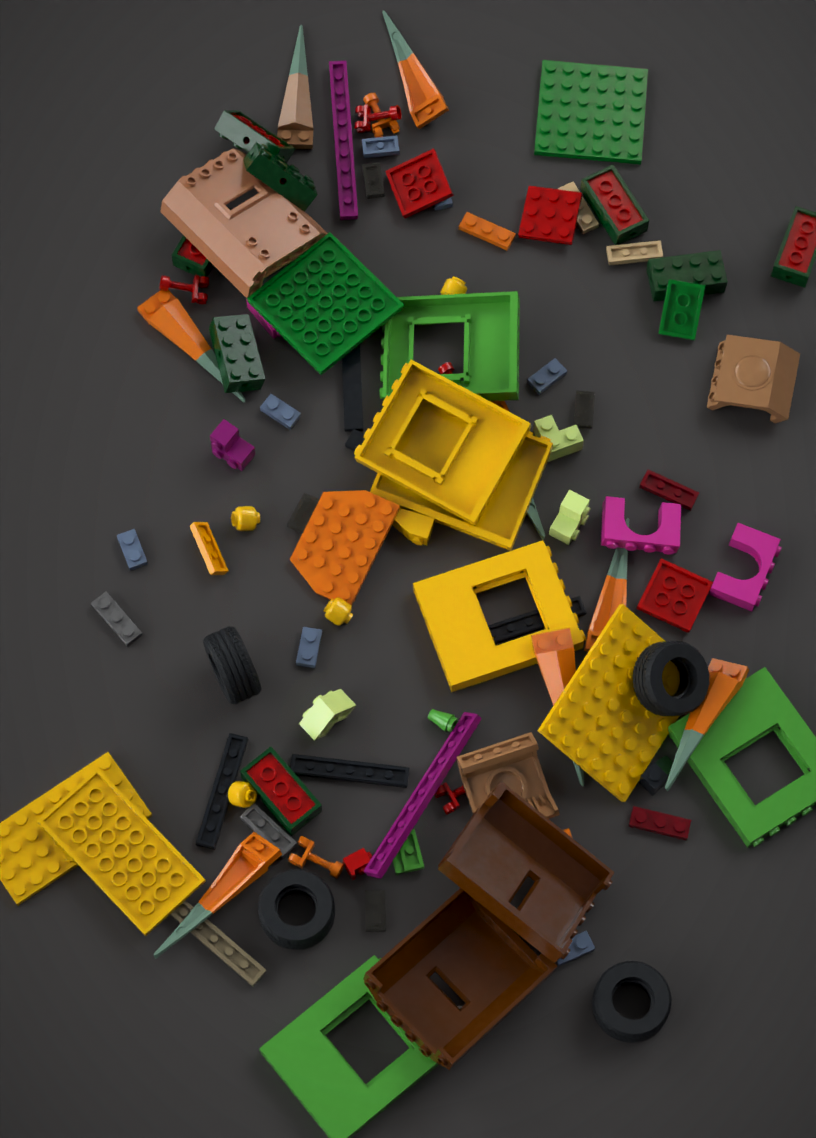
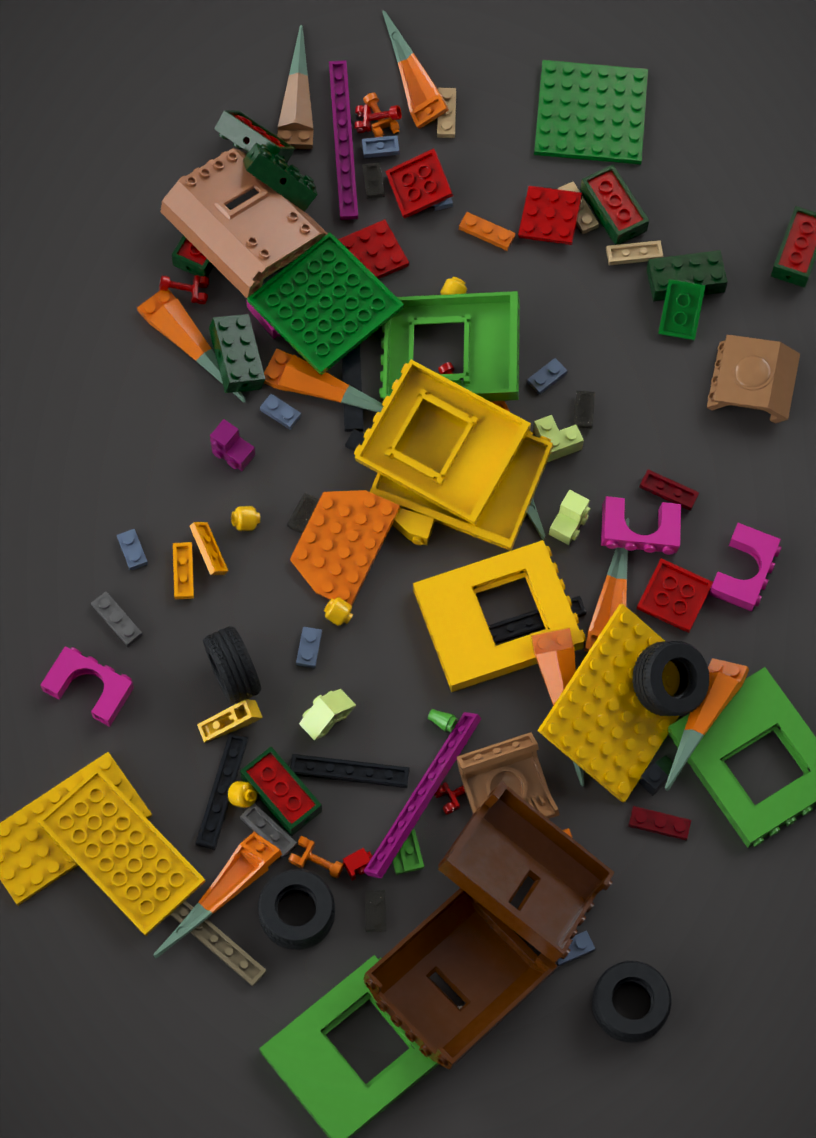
none -> dark pink arch [41,646,134,727]
none -> light orange plate [173,542,194,599]
none -> yellow slope [197,699,263,742]
none -> orange plate [264,348,384,412]
none -> red plate [338,219,409,279]
none -> tan plate [437,88,456,138]

